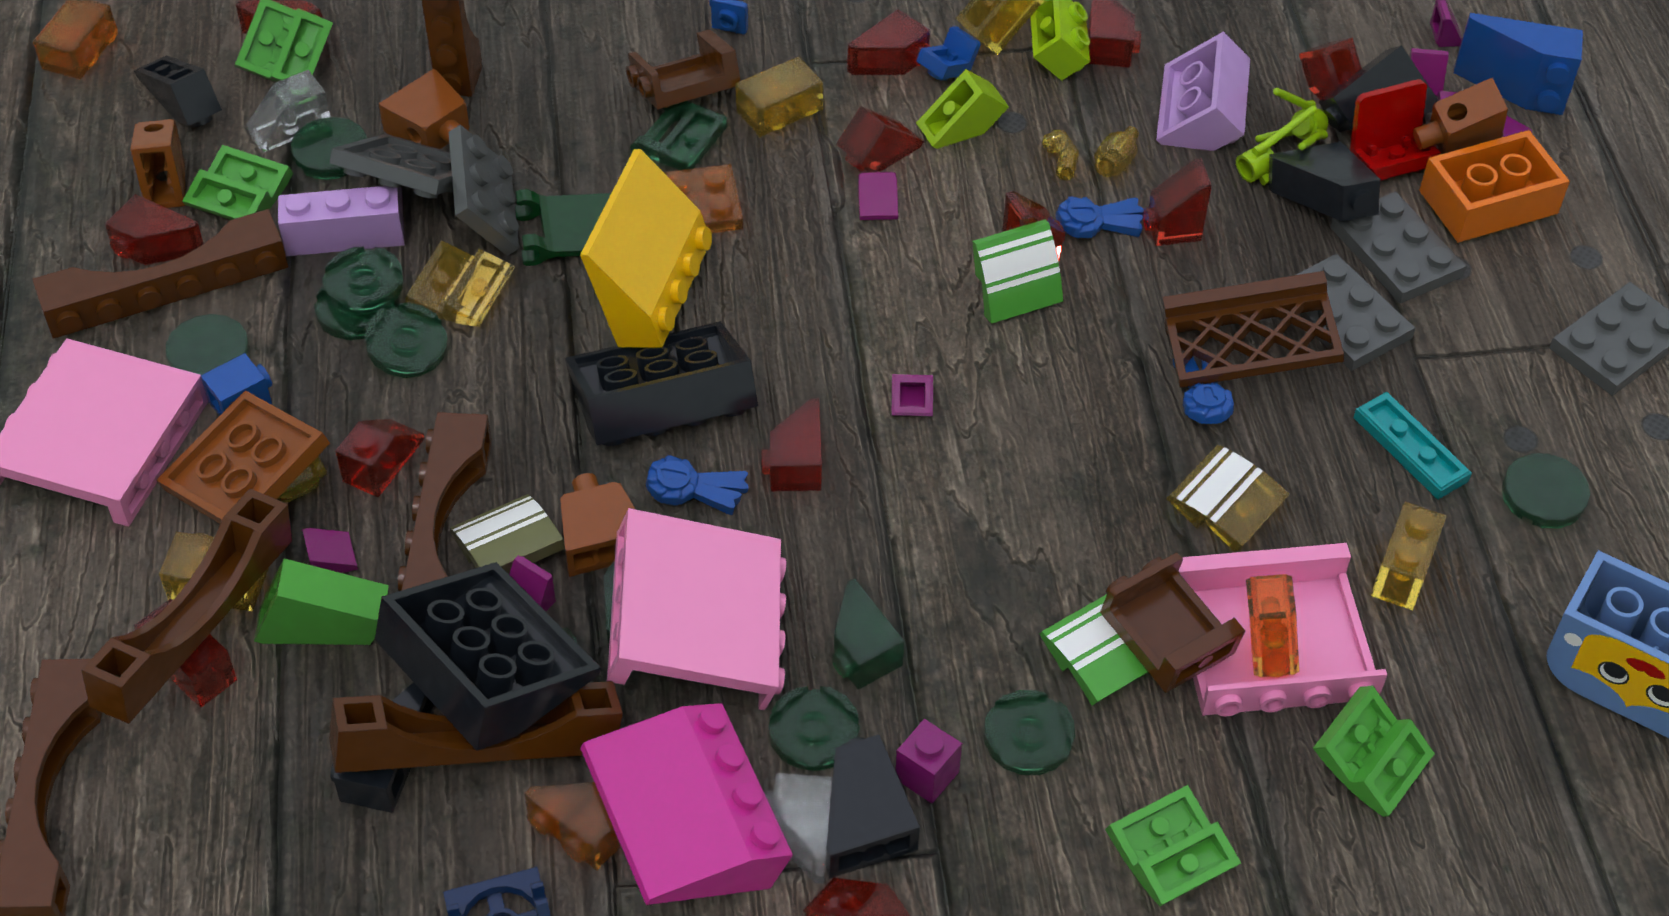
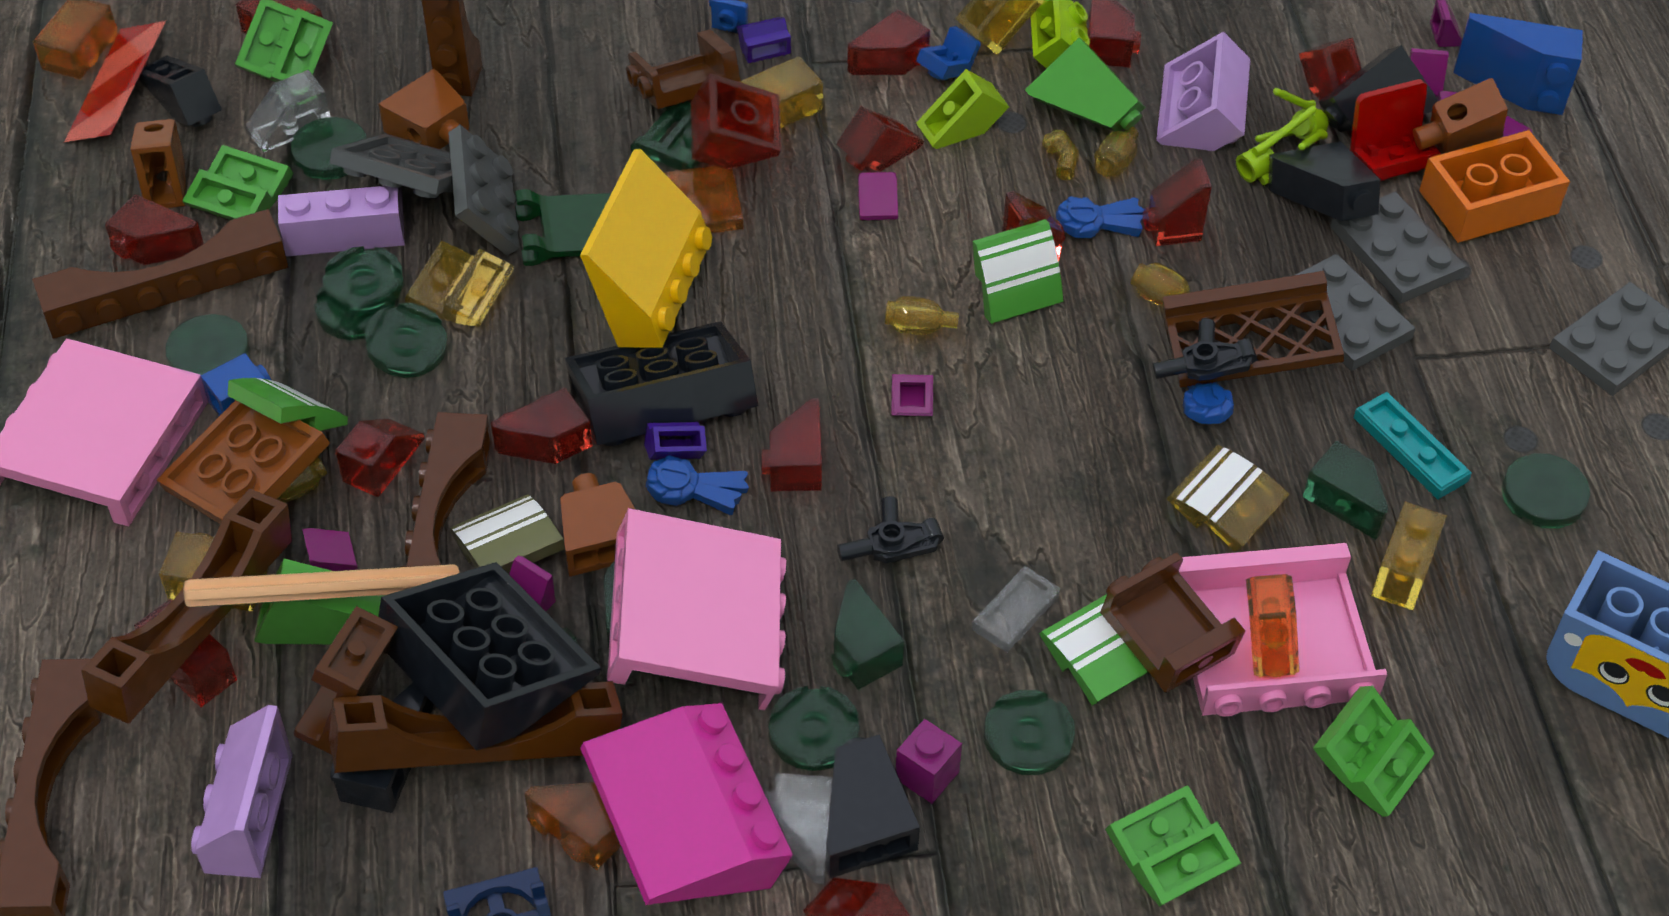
none -> clear red sticker [64,21,166,142]
none -> light nougat axle [183,564,460,607]
none -> lavender slope [191,705,293,878]
none -> bright green slope [228,378,348,431]
none -> reddish brown panel [293,606,398,755]
none -> clear red slope [491,387,592,464]
none -> dark purple piece [644,422,707,460]
none -> clear red slope [691,73,781,169]
none -> dark purple piece [736,17,791,63]
none -> black piece [837,496,944,563]
none -> clear yellow plant [884,296,959,335]
none -> clear tile [972,566,1060,653]
none -> bright green slope [1025,37,1146,133]
none -> clear yellow plant [1130,262,1189,307]
none -> black piece [1153,318,1257,381]
none -> clear green slope [1303,440,1389,540]

